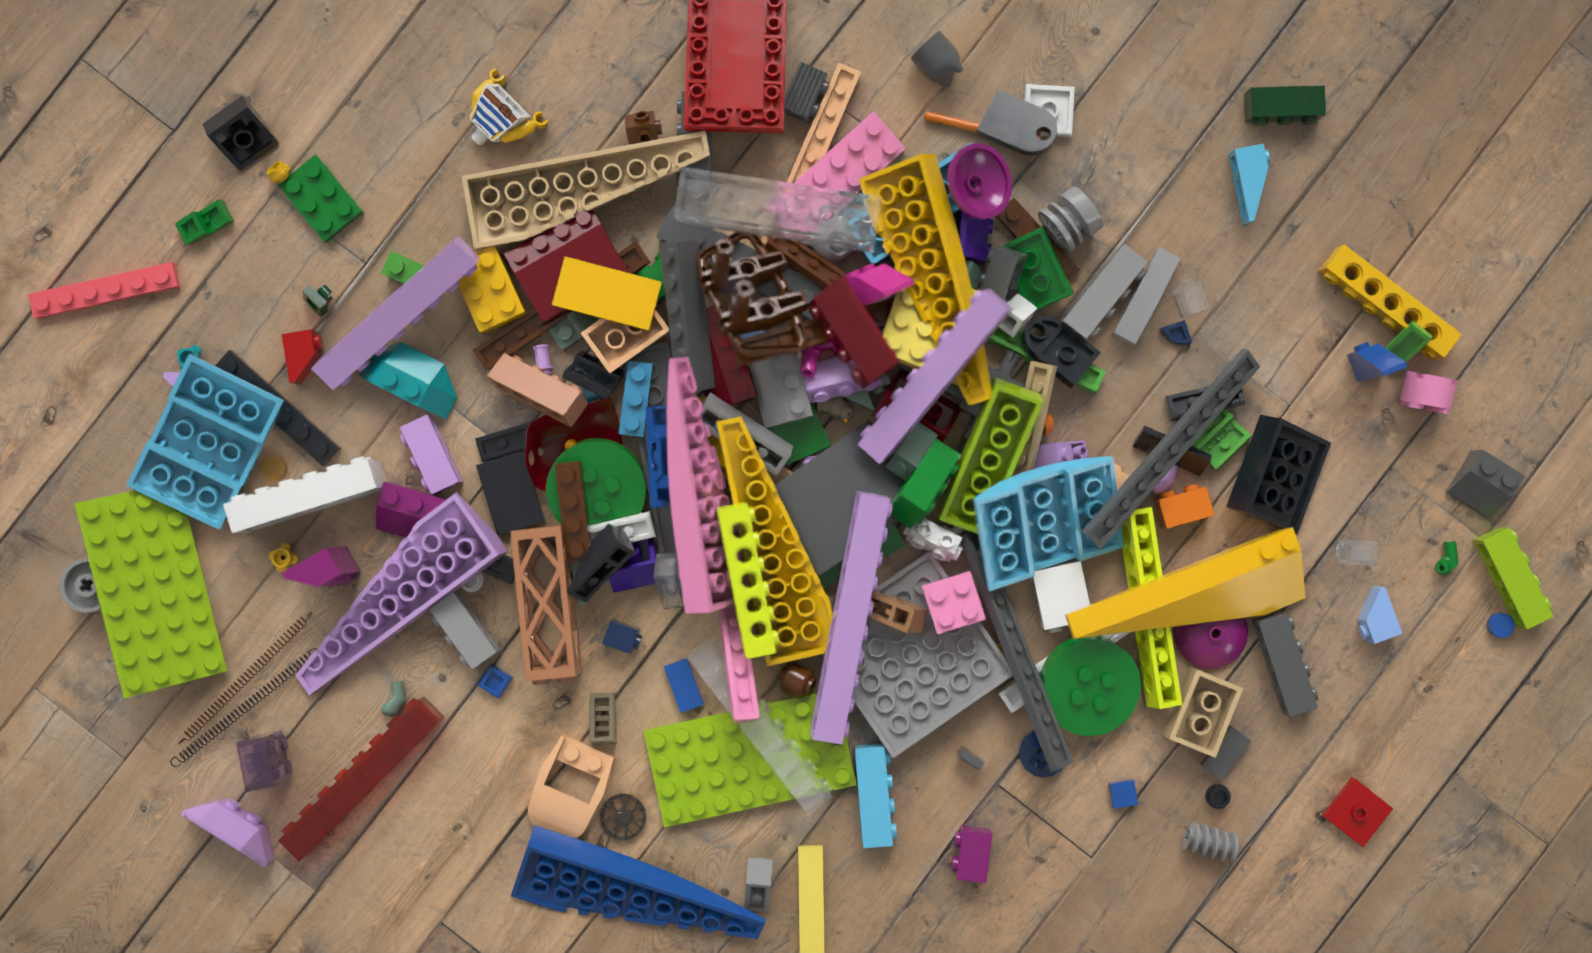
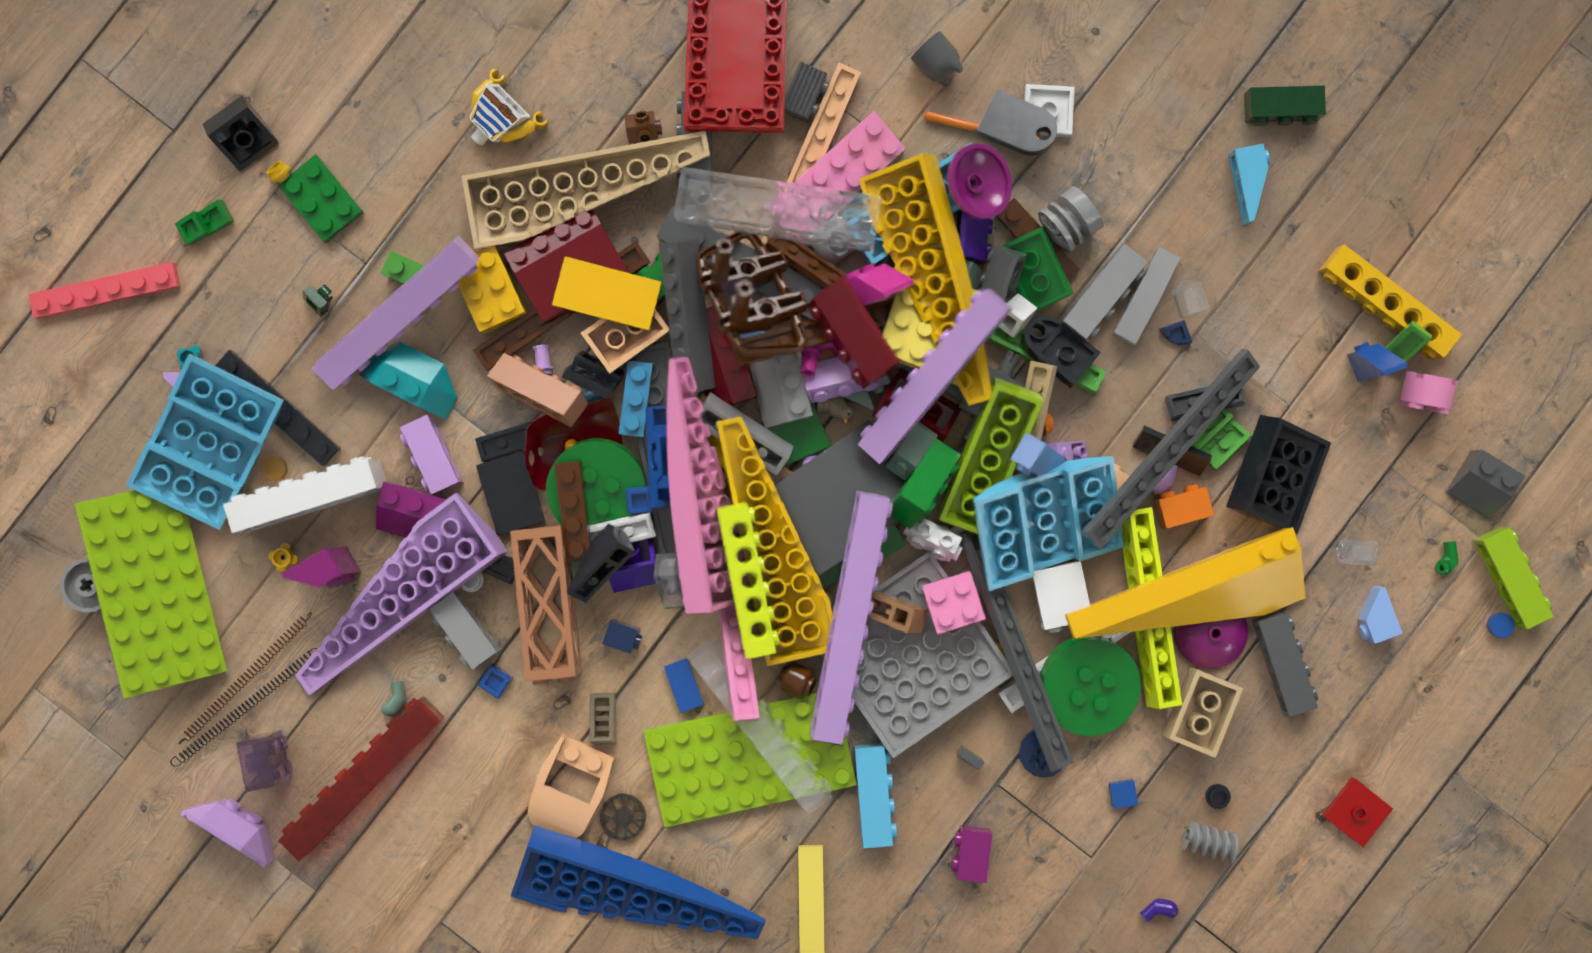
red slope [281,329,324,385] -> none
sand green slope [549,311,600,351] -> none
light grey slope [744,857,773,912] -> none
dark grey tile [1200,725,1251,780] -> none
none -> blue tile [626,486,653,514]
none -> medium blue slope [1010,433,1065,477]
none -> dark purple arm [1140,898,1179,922]

